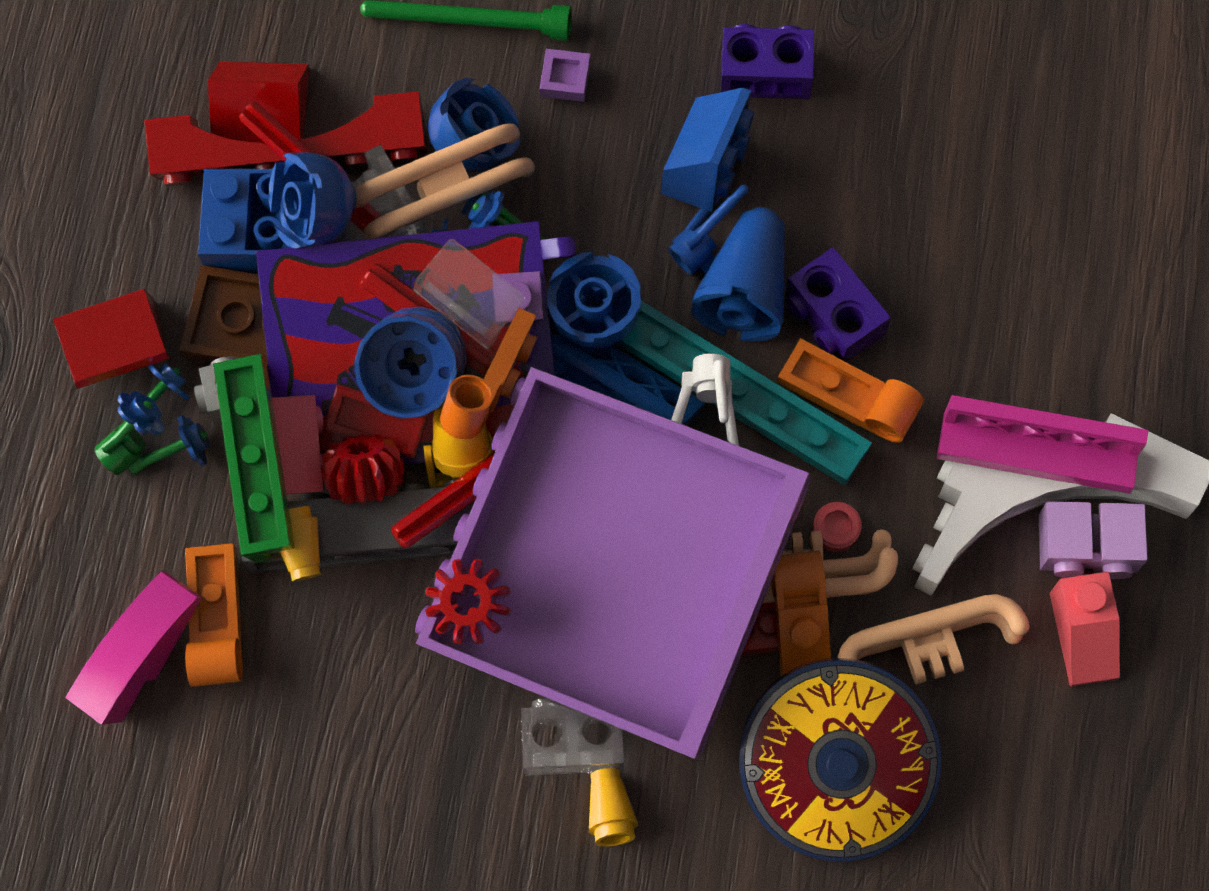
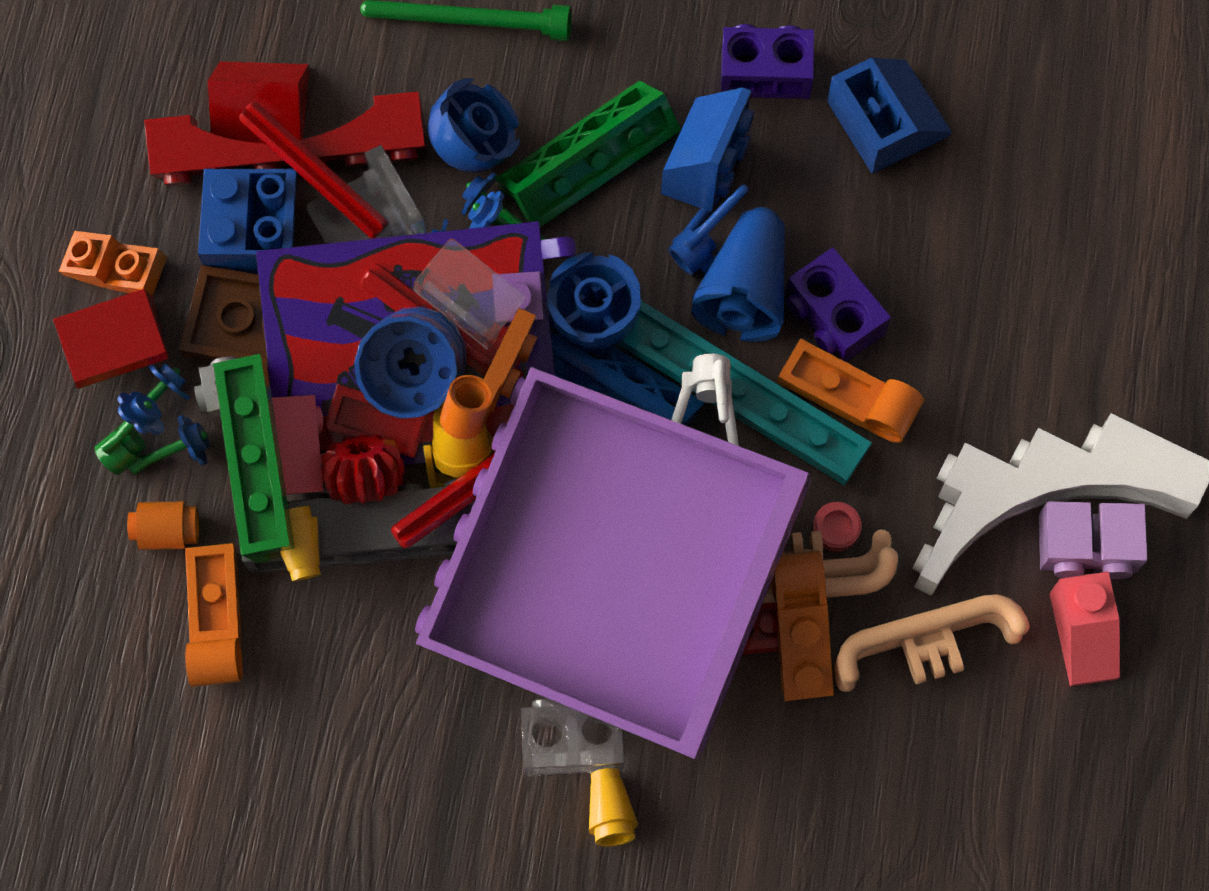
dark pink slope [65,572,202,725] -> none
blue cylinder [269,152,357,249] -> none
light nougat piece [355,123,535,239] -> none
red gear [425,559,511,645] -> none
medium lavender plate [539,49,591,102] -> none
dish [739,658,942,862] -> none
dark pink fence [937,395,1148,494] -> none
none -> orange slope [59,231,168,297]
none -> orange brick [127,501,199,550]
none -> green fence [495,81,681,227]
none -> blue slope [827,57,952,174]

